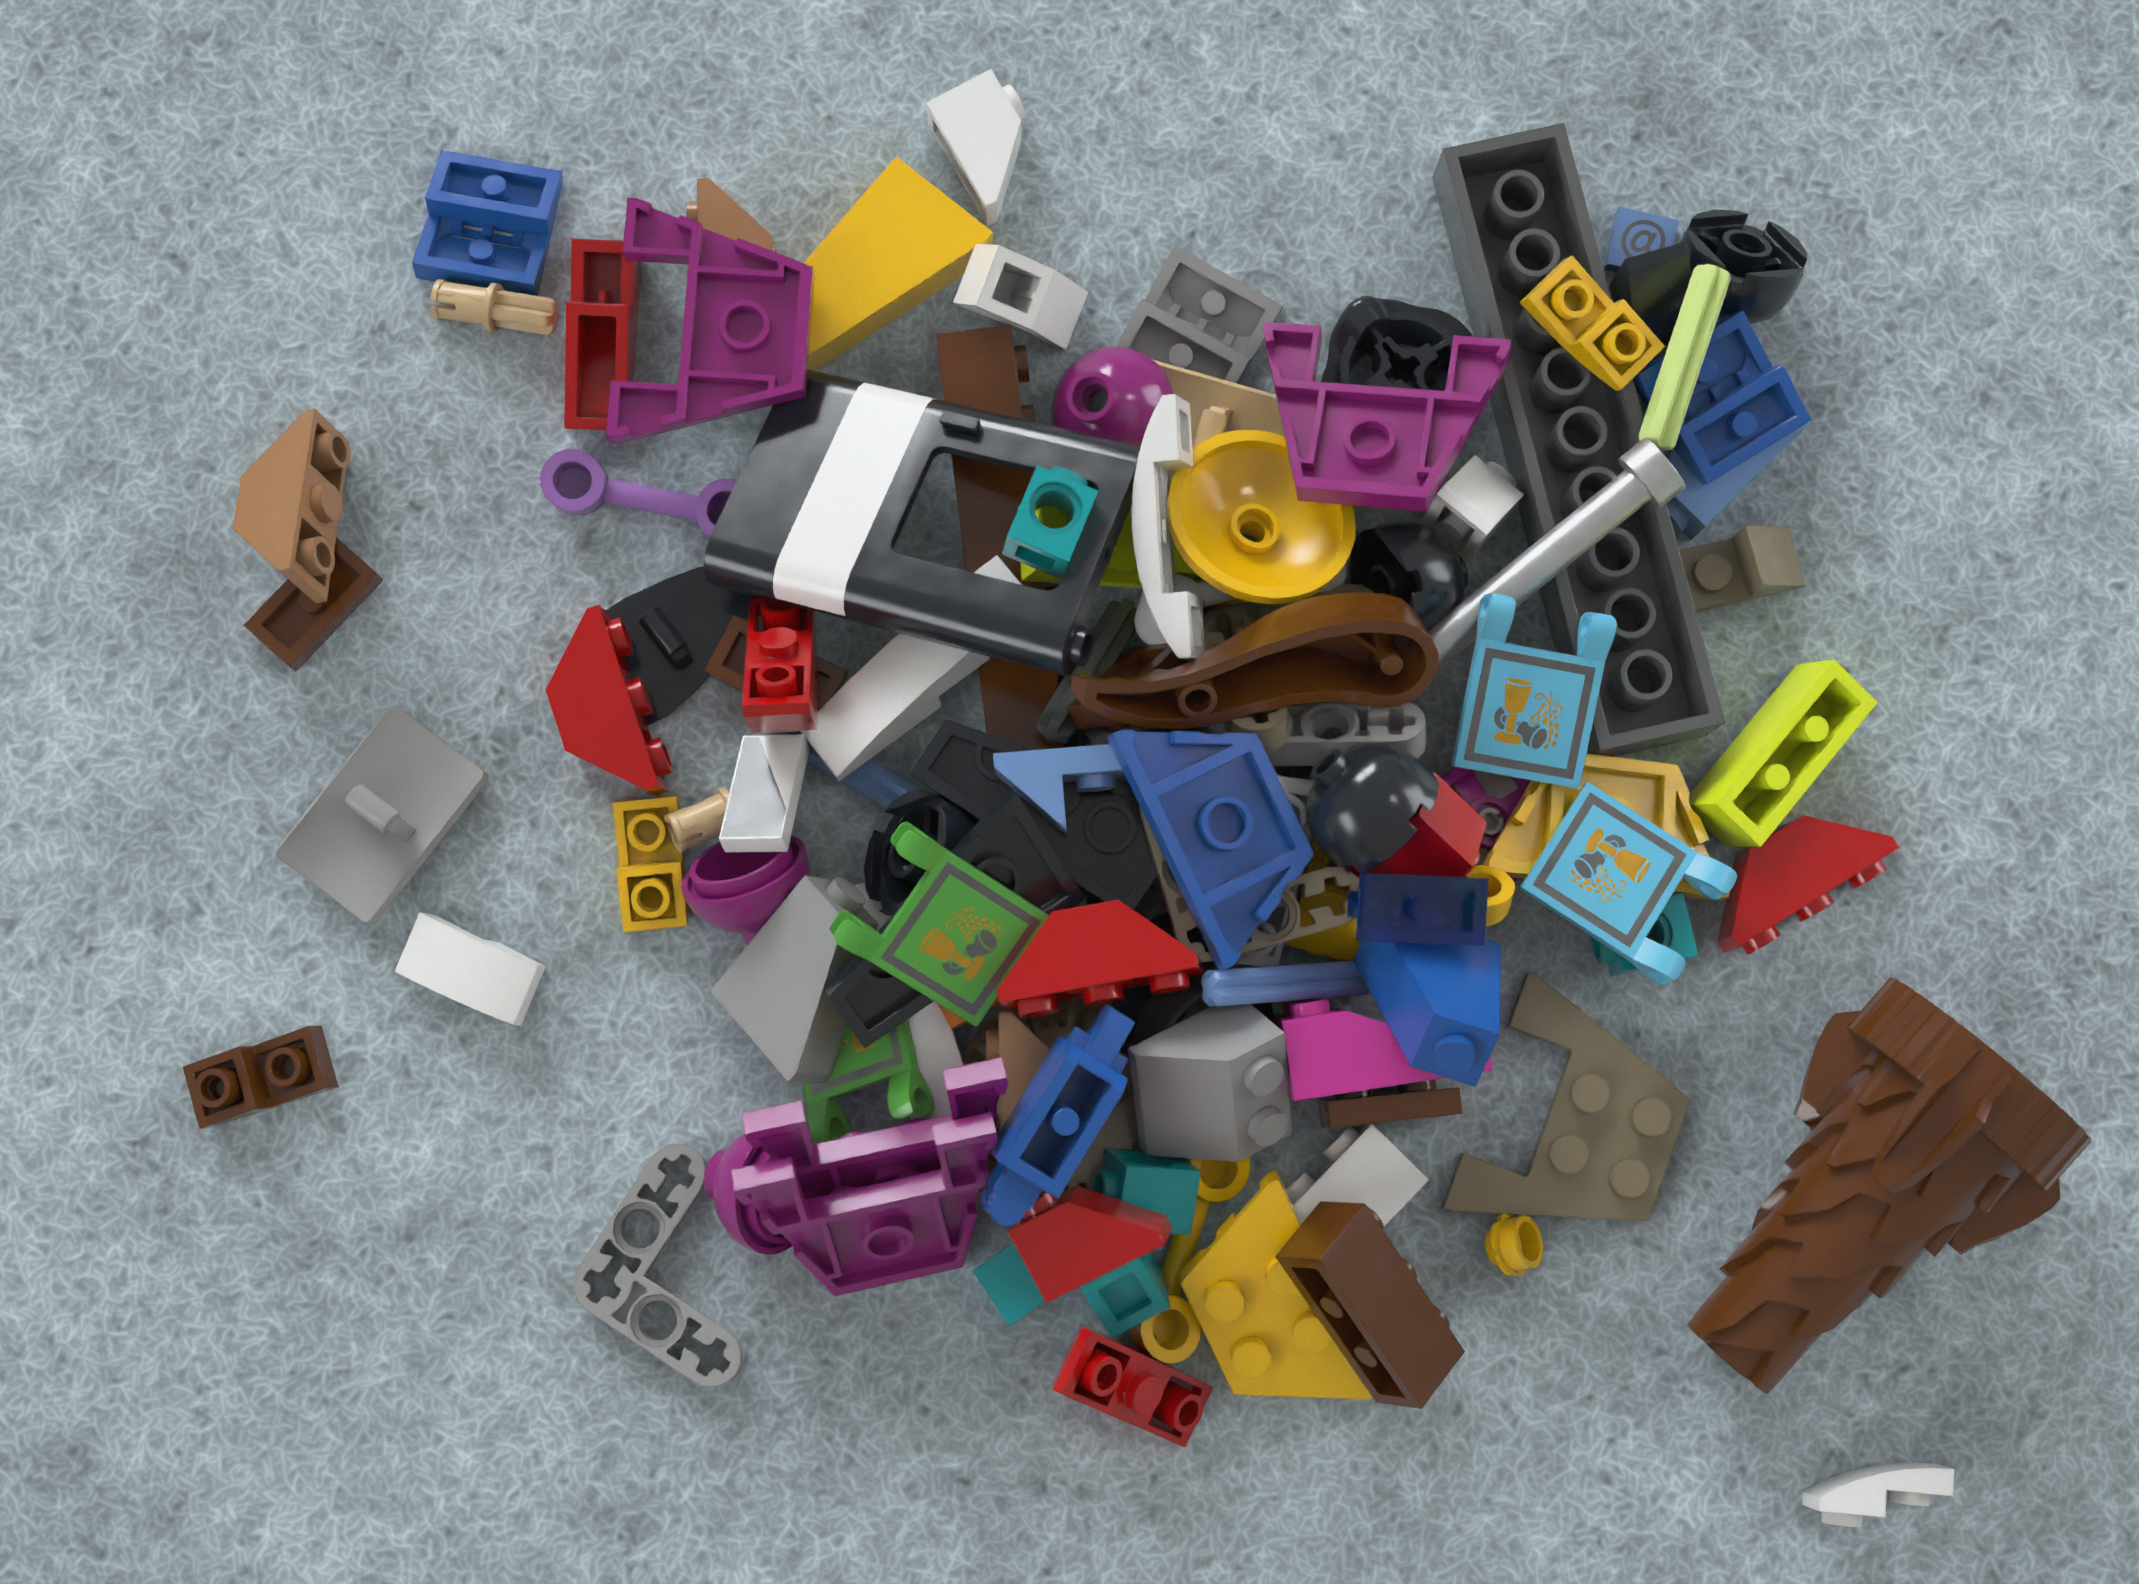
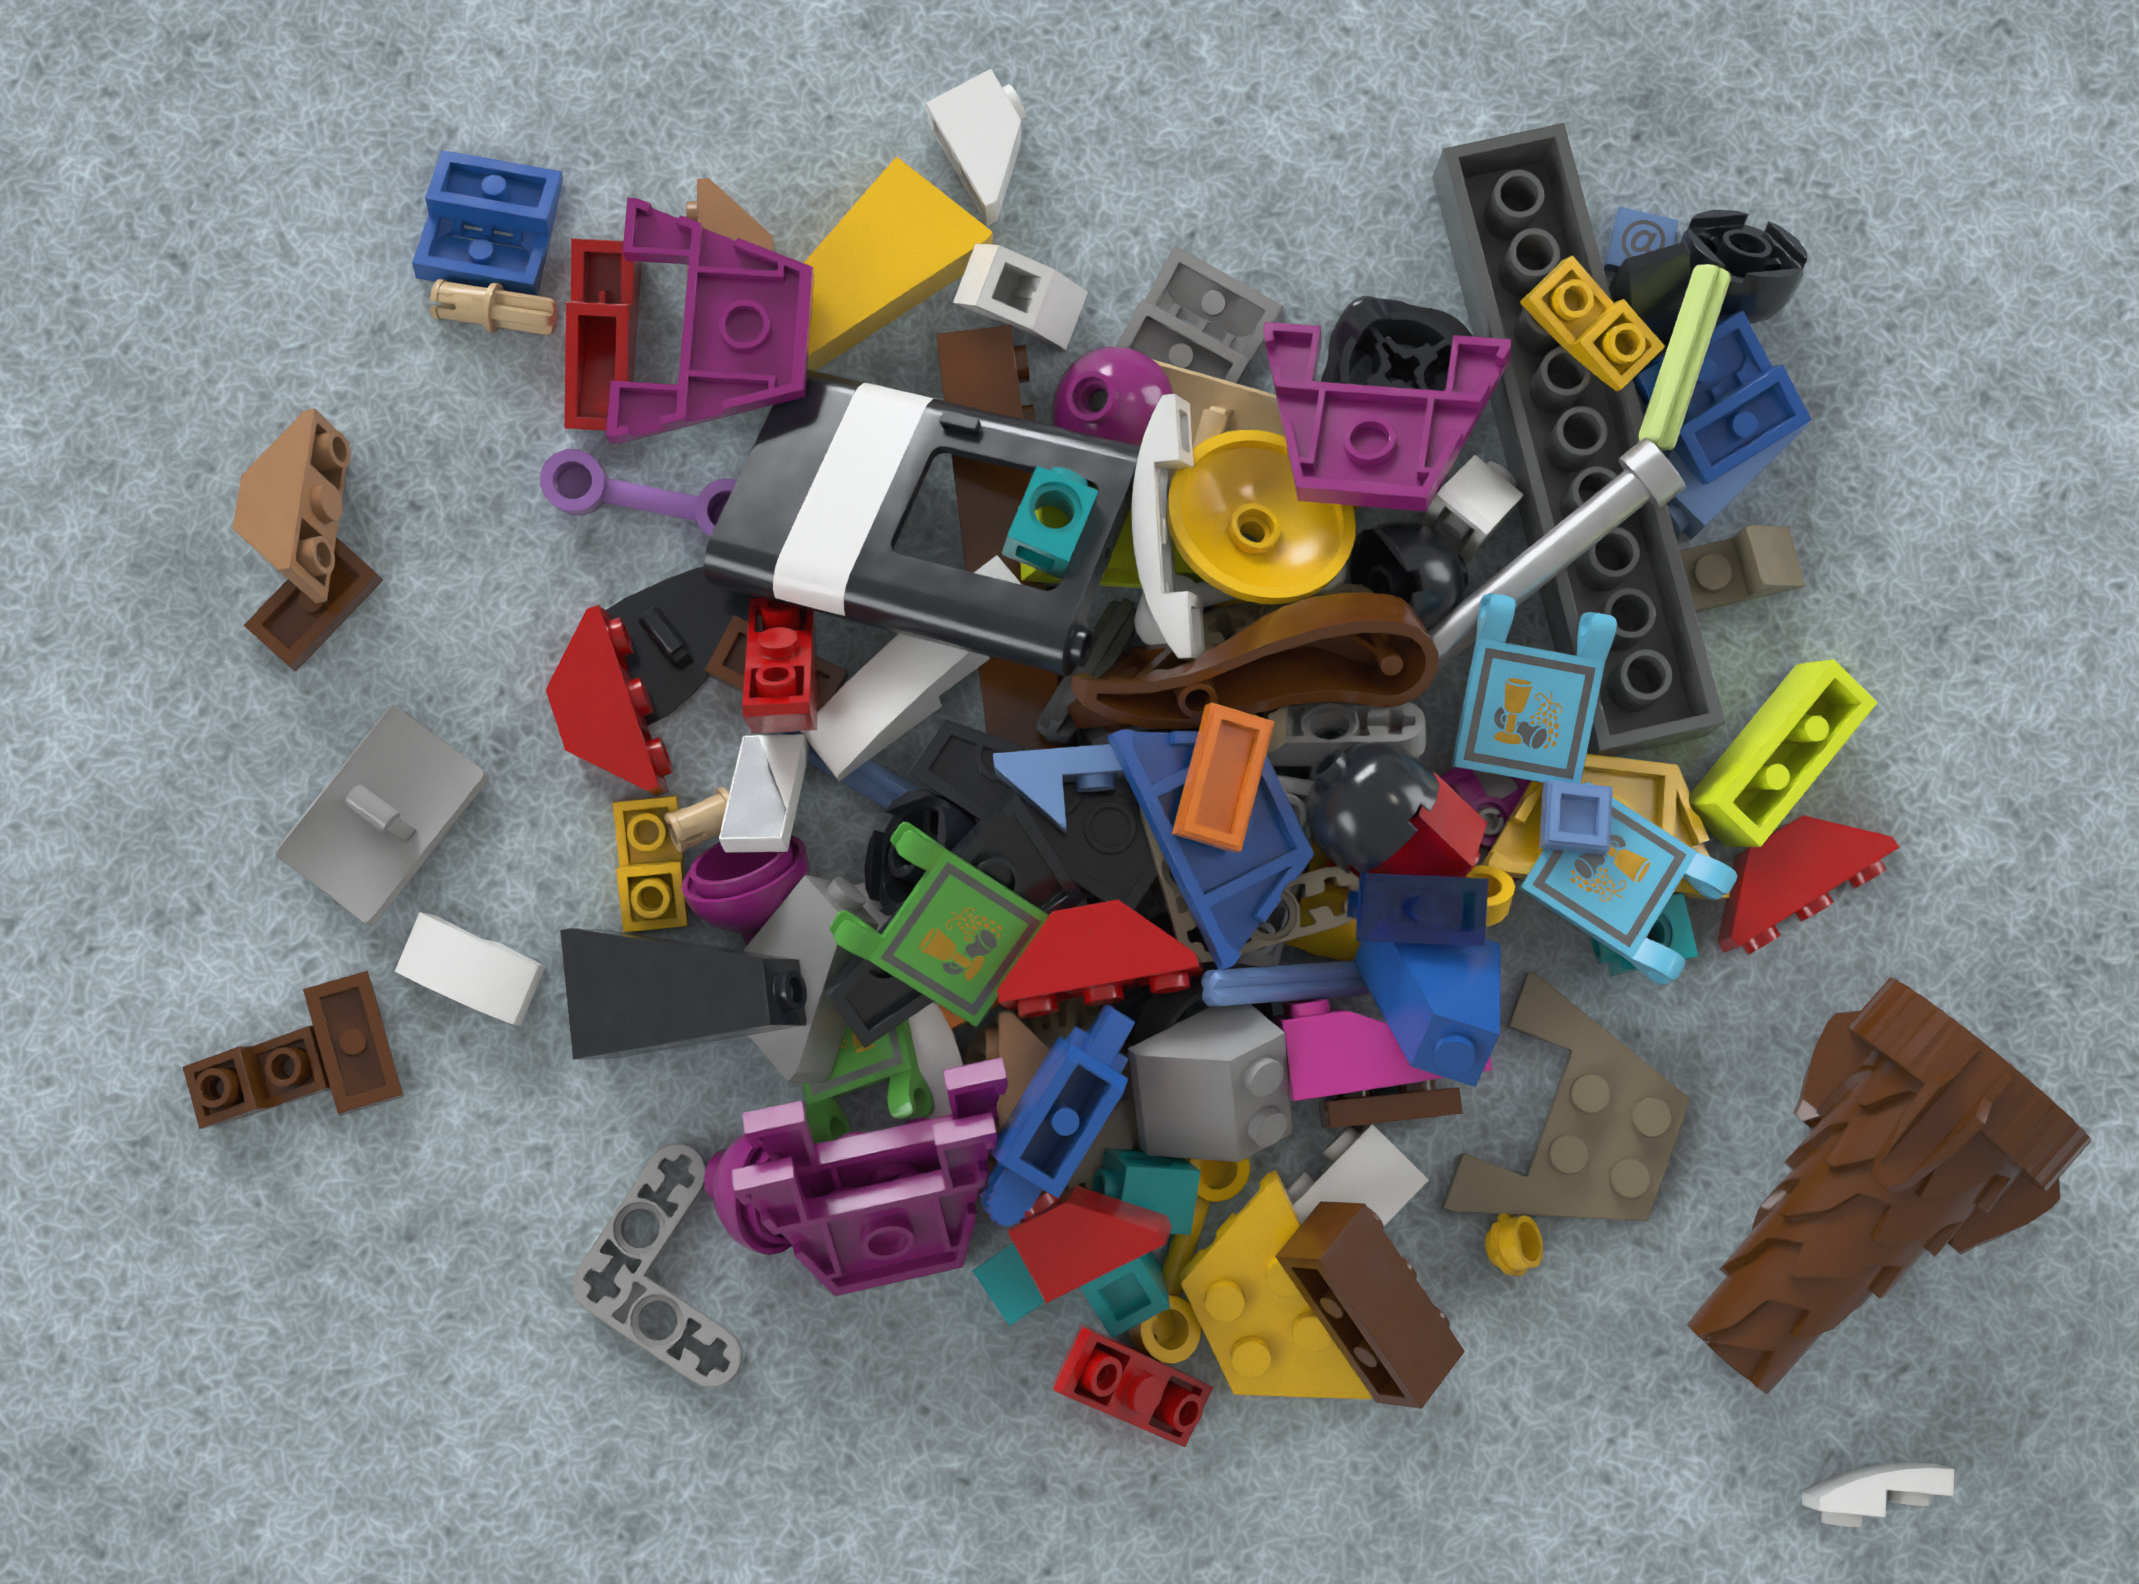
none -> reddish brown plate [303,970,404,1116]
none -> black slope [560,928,807,1060]
none -> orange tile [1172,702,1275,853]
none -> medium blue tile [1539,780,1613,855]

